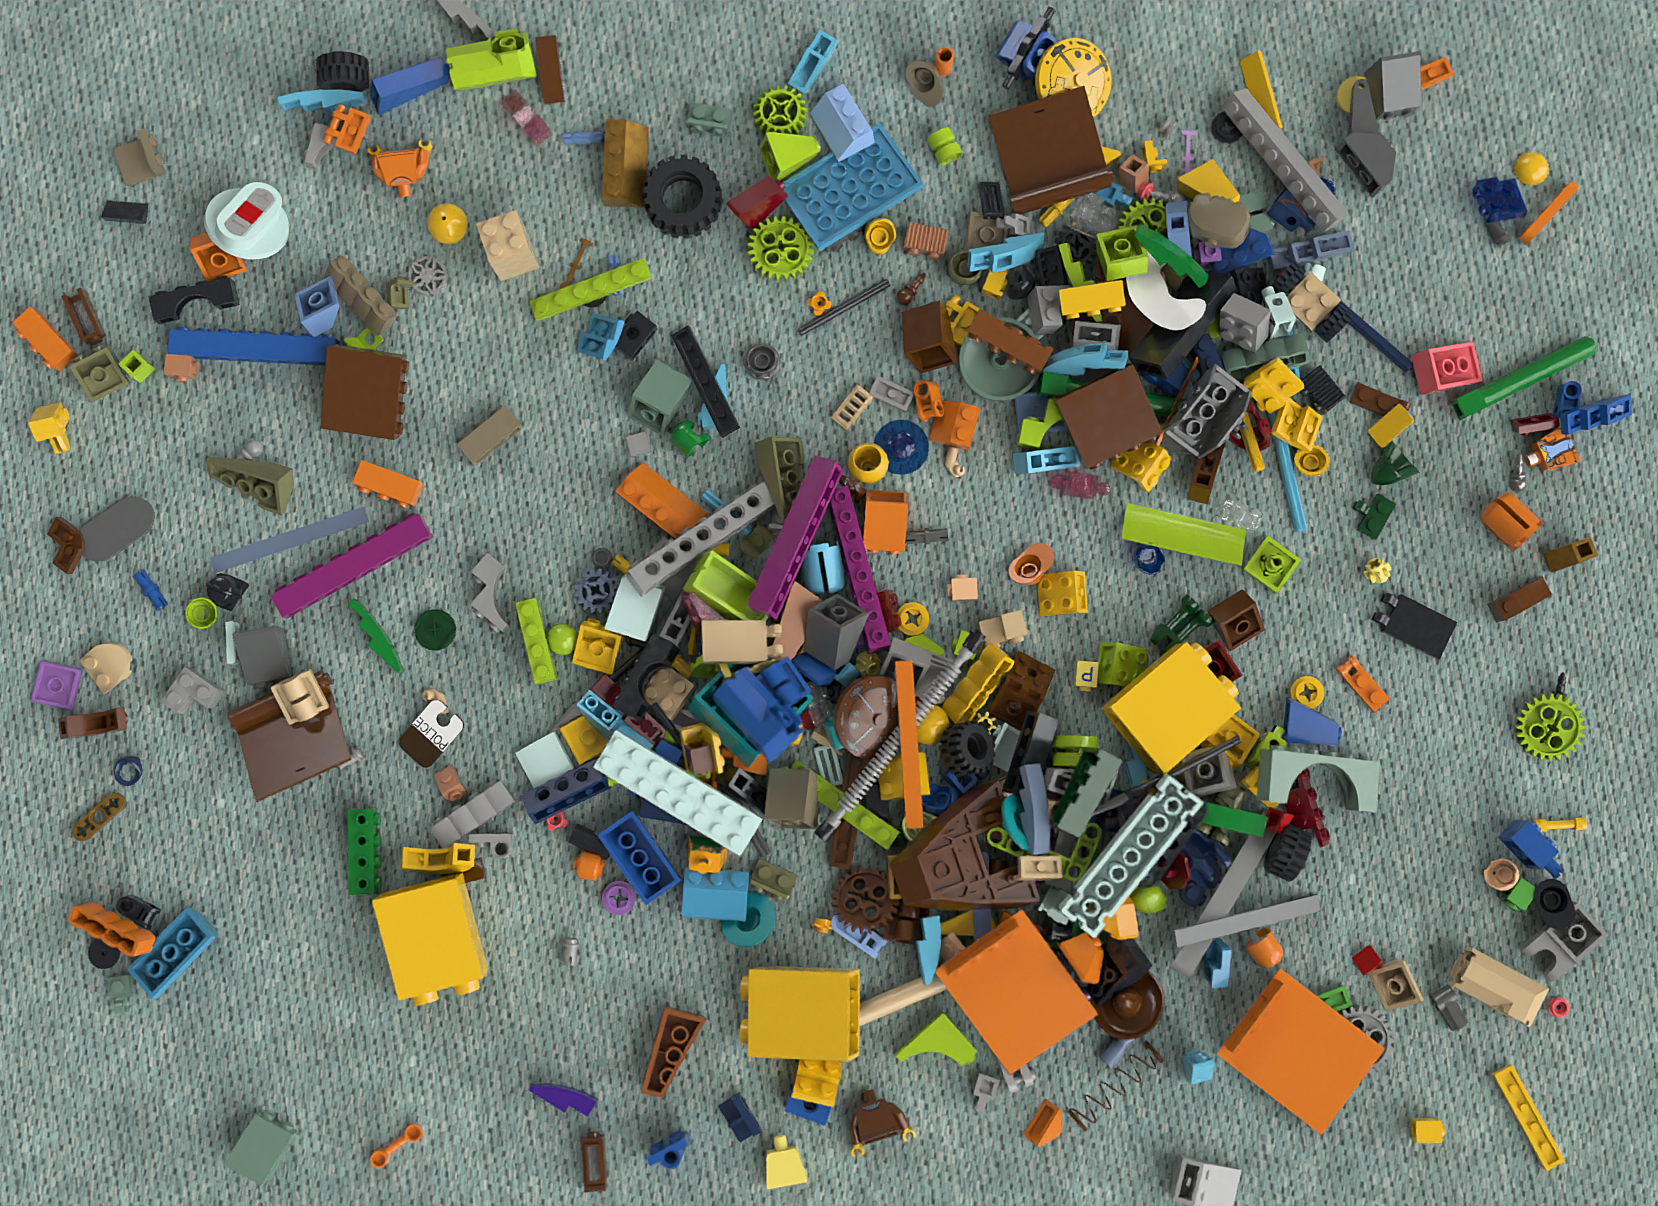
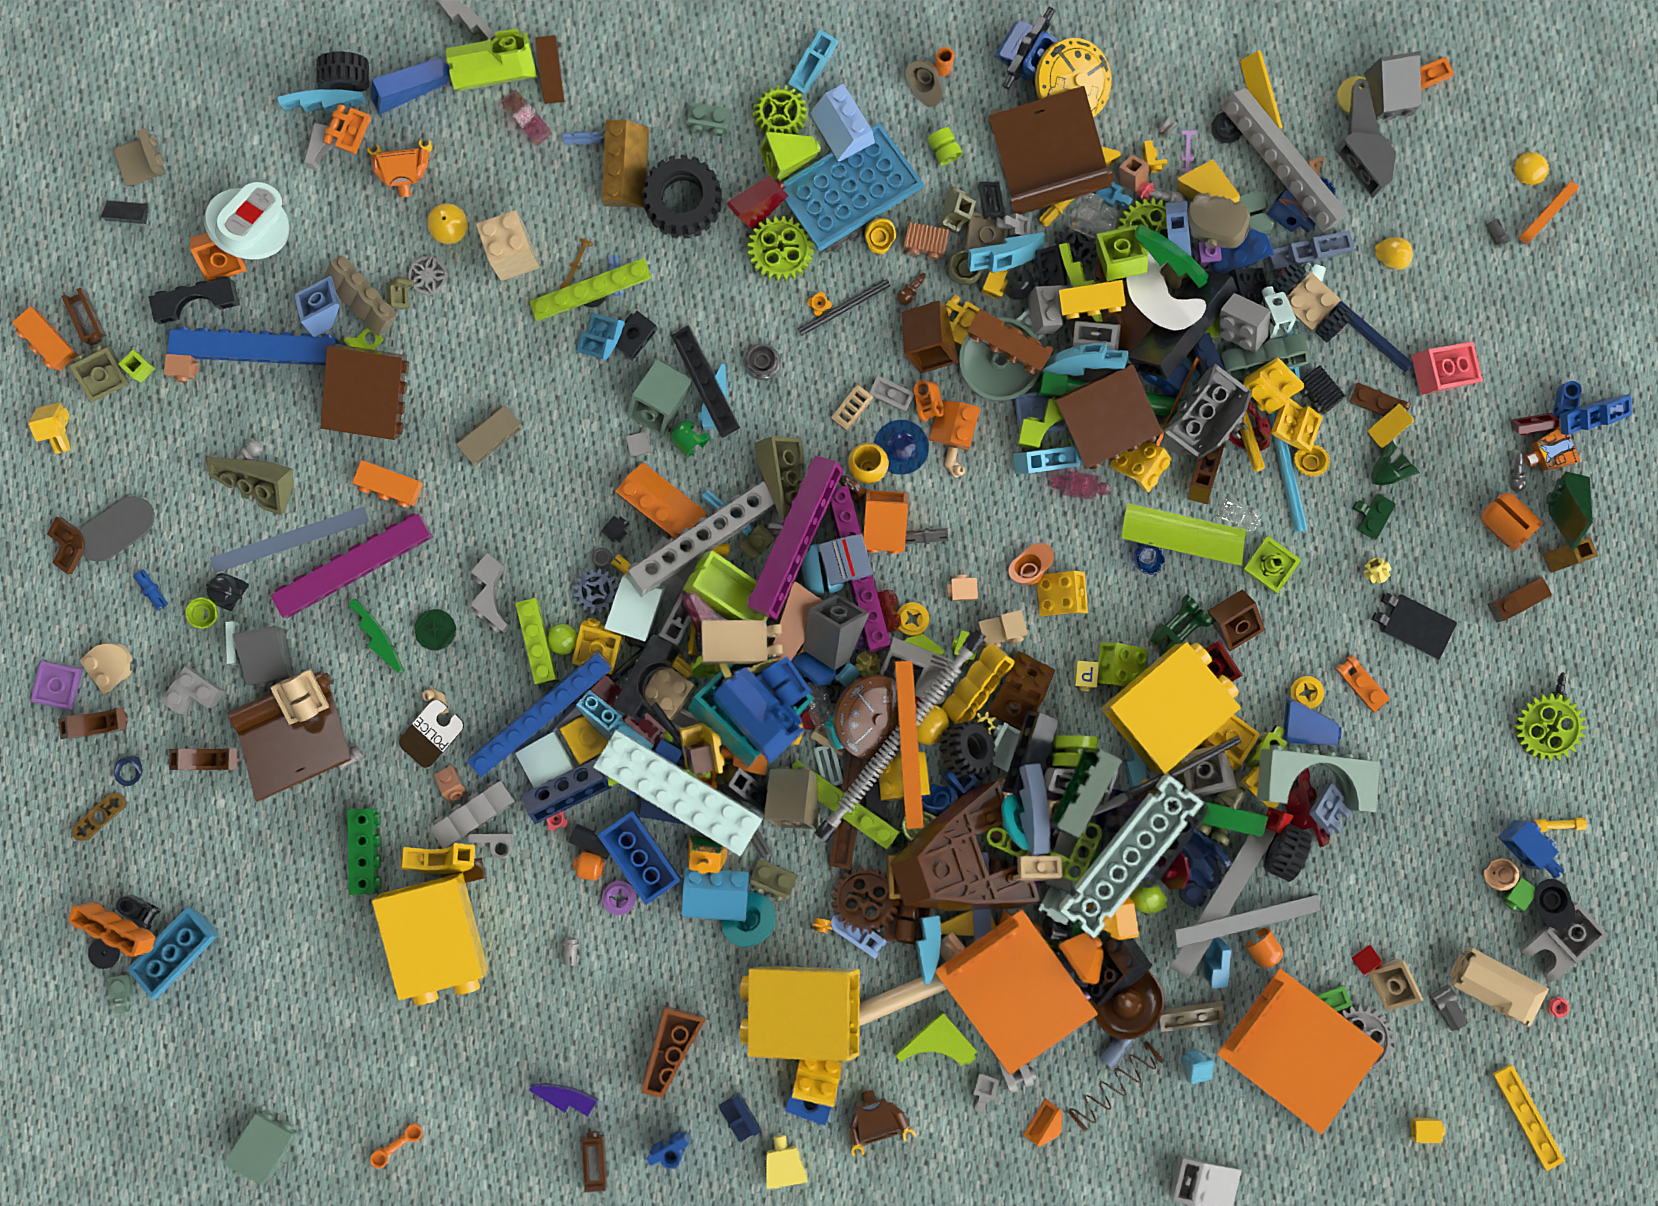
green brick [1451,336,1596,421] -> none
clear blue plate [1472,177,1528,223] -> none
none -> reddish brown arch [169,748,239,770]
none -> blue brick [467,650,612,777]
none -> black plate [601,516,630,543]
none -> sand blue slope [819,534,873,586]
none -> olive brick [938,186,976,234]
none -> dark tan plate [1159,1001,1224,1032]
none -> sand blue plate [1309,783,1351,835]
none -> yellow hair [1375,237,1413,270]
none -> dark green slope [1546,471,1593,550]

